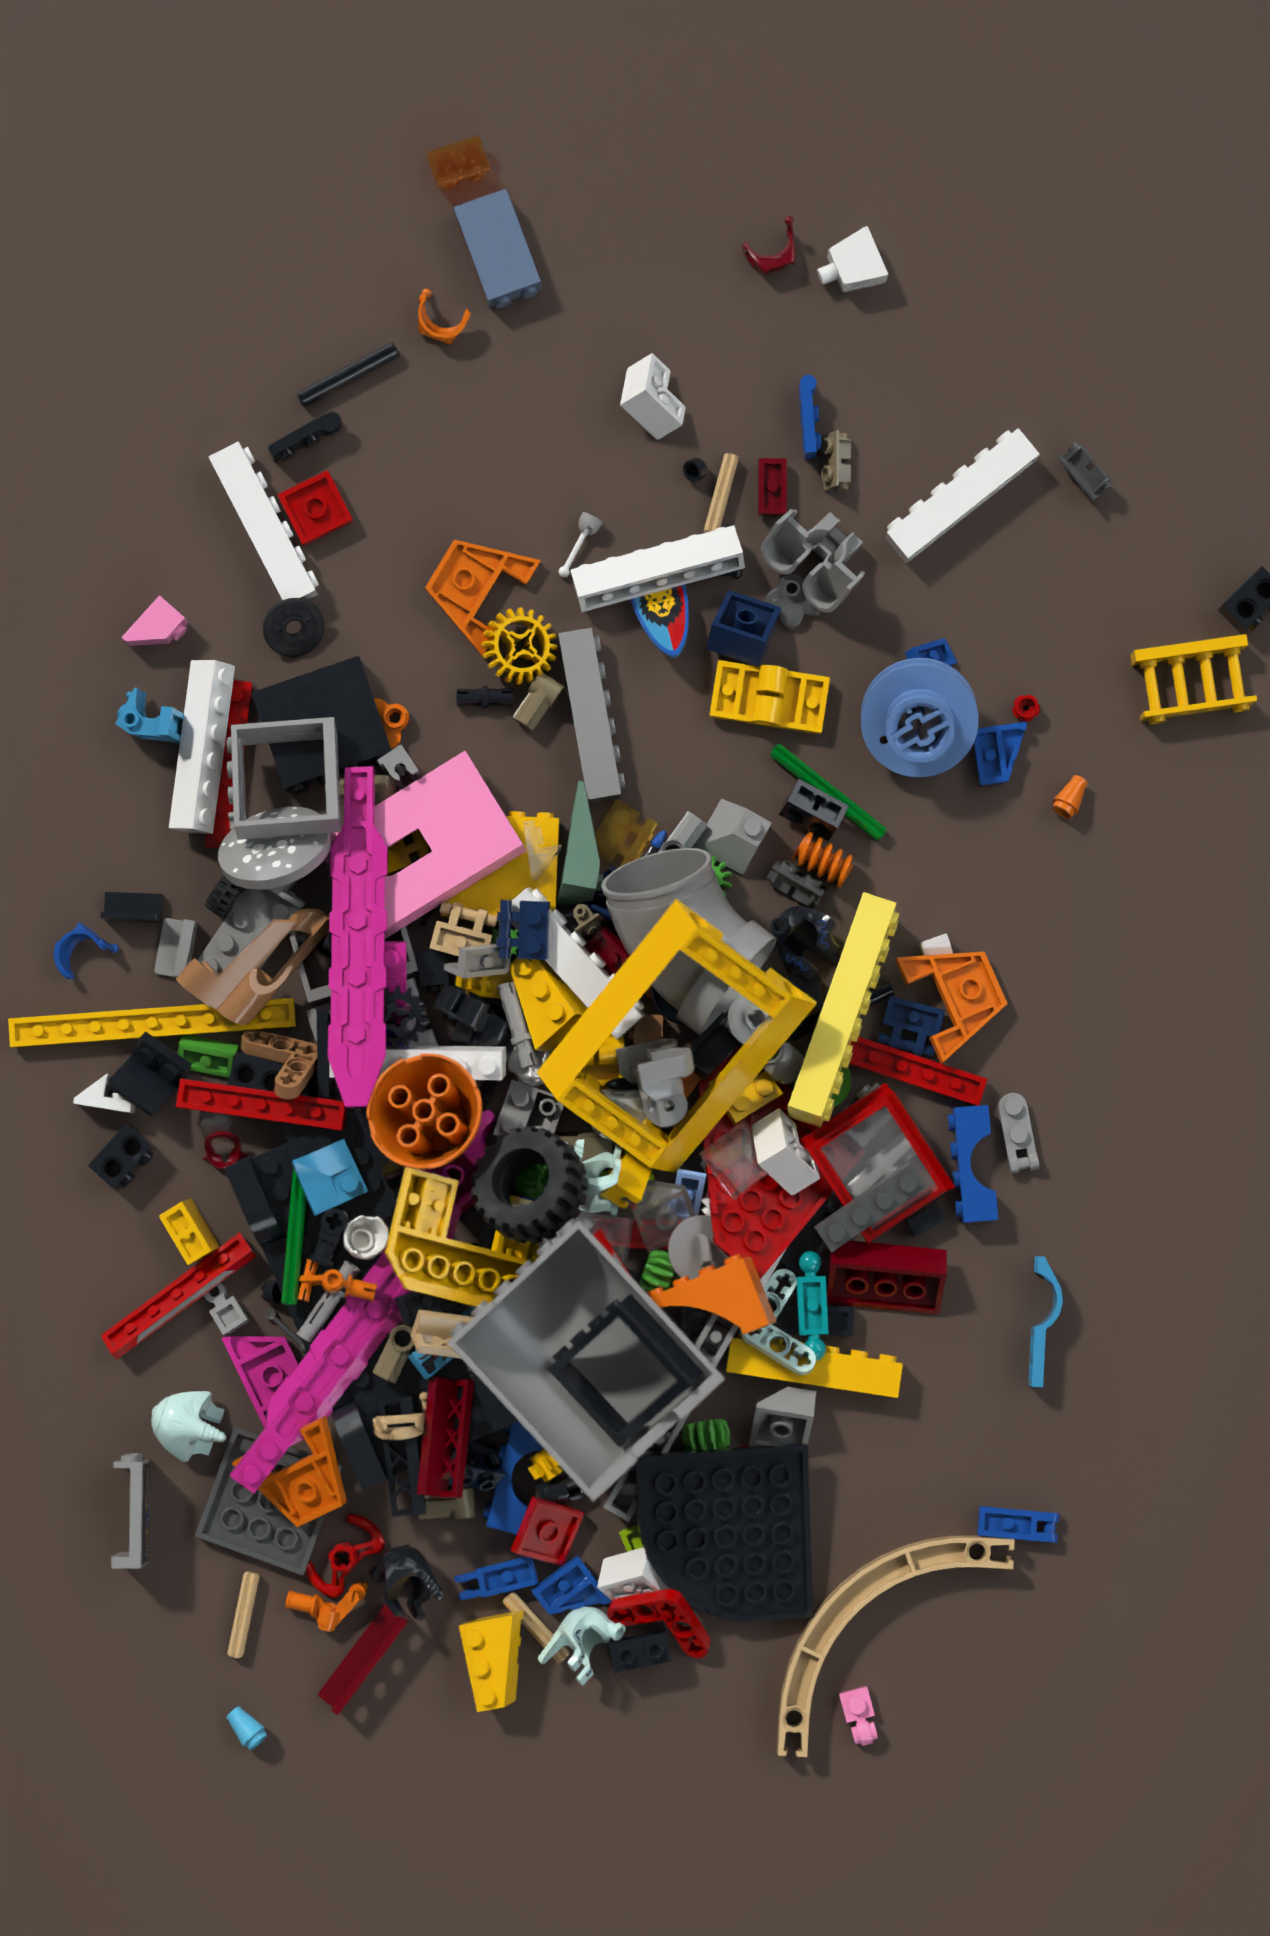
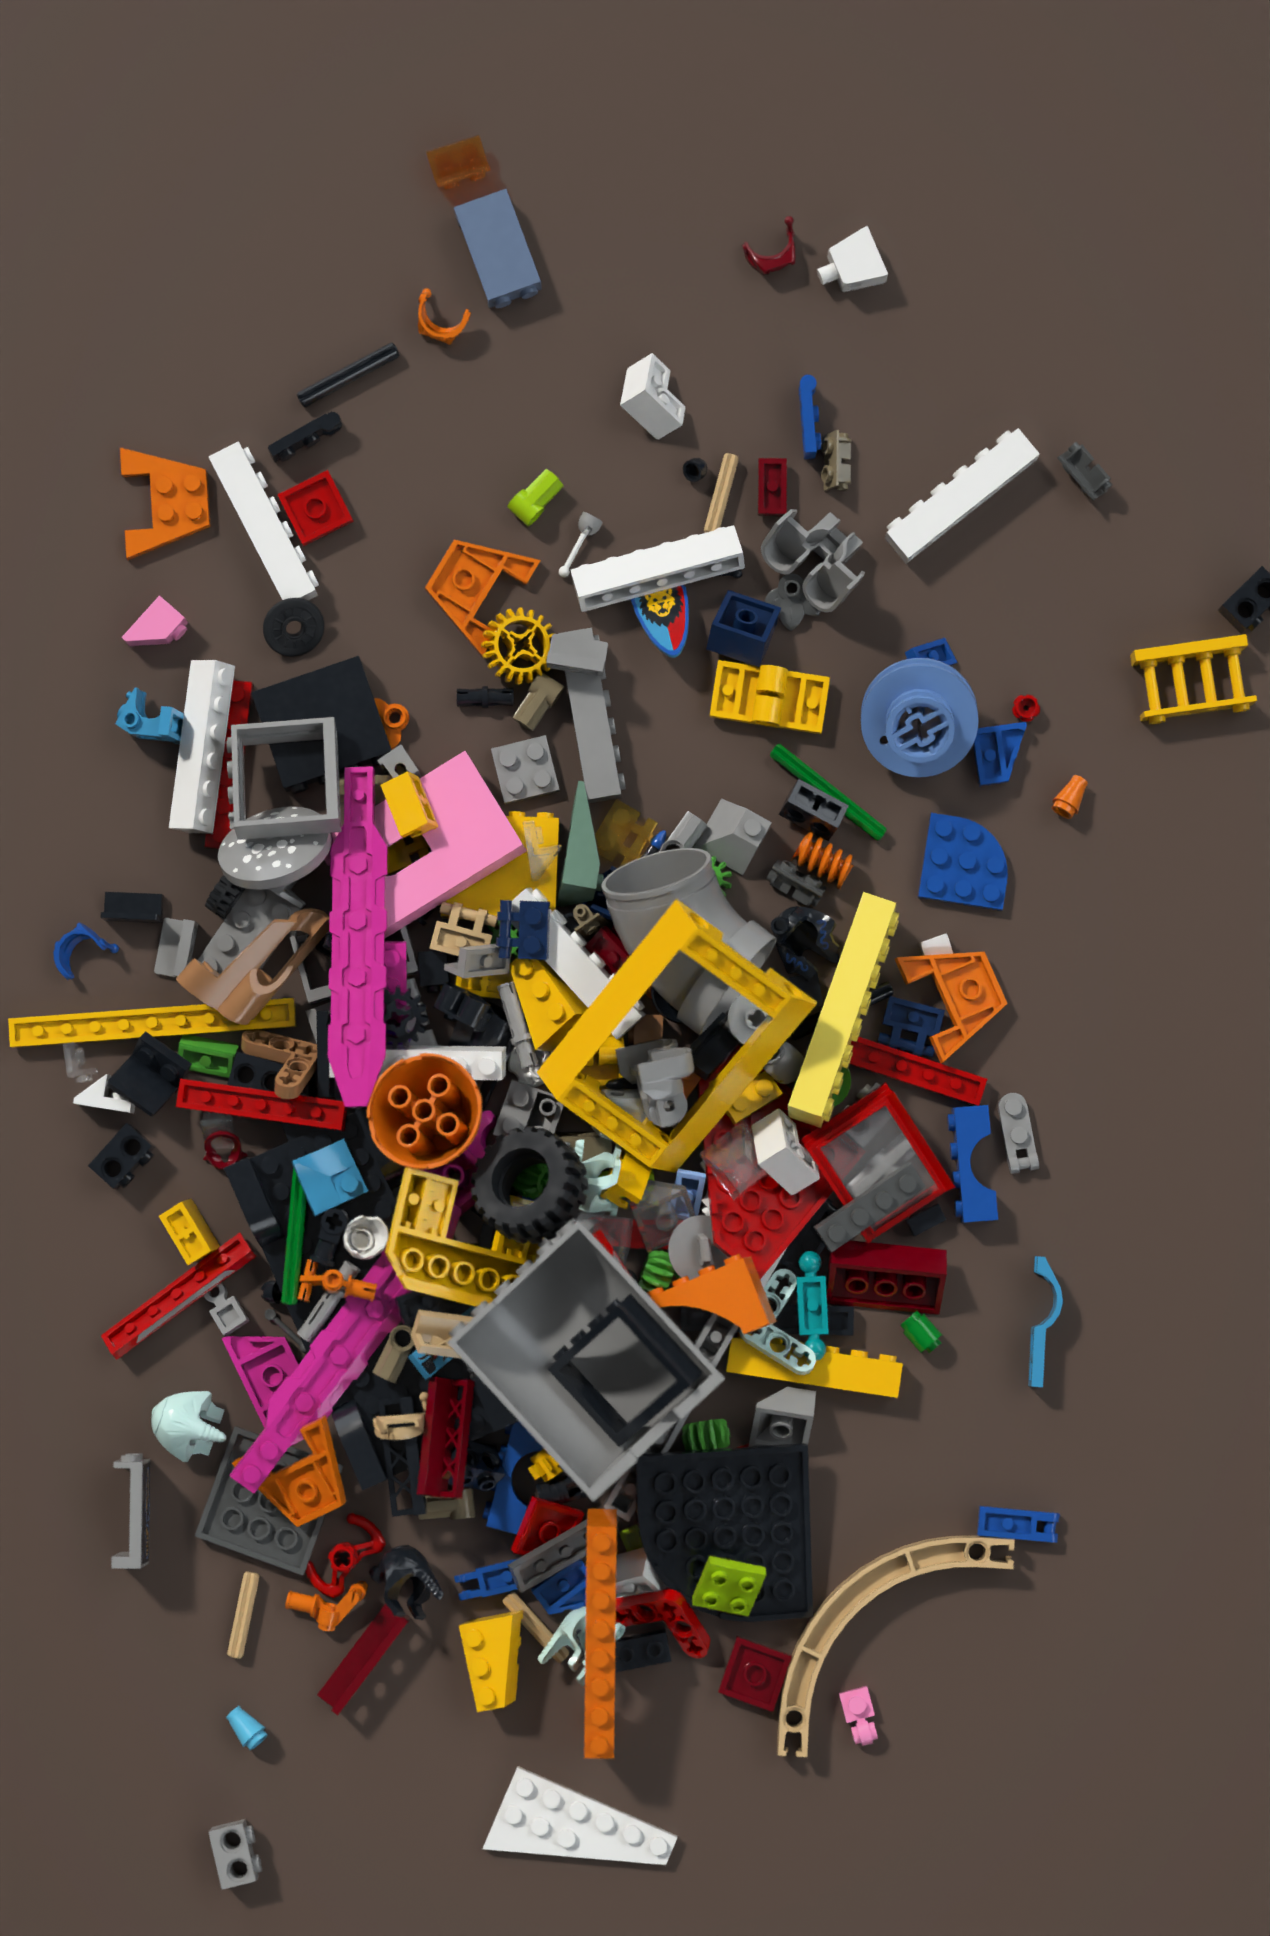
none -> clear bracket [63,1042,99,1083]
none -> orange wing [120,448,210,560]
none -> light grey brick [209,1819,262,1890]
none -> yellow hinge [381,771,438,838]
none -> white wing [483,1766,678,1865]
none -> light grey plate [491,735,560,805]
none -> lime piece [507,469,564,527]
none -> dark grey plate [508,1520,620,1592]
none -> light grey panel [546,634,608,677]
none -> orange arch [584,1509,617,1759]
none -> lime plate [692,1556,766,1616]
none -> dark red plate [718,1636,792,1712]
none -> green brick [900,1310,942,1354]
none -> blue plate [918,813,1008,911]

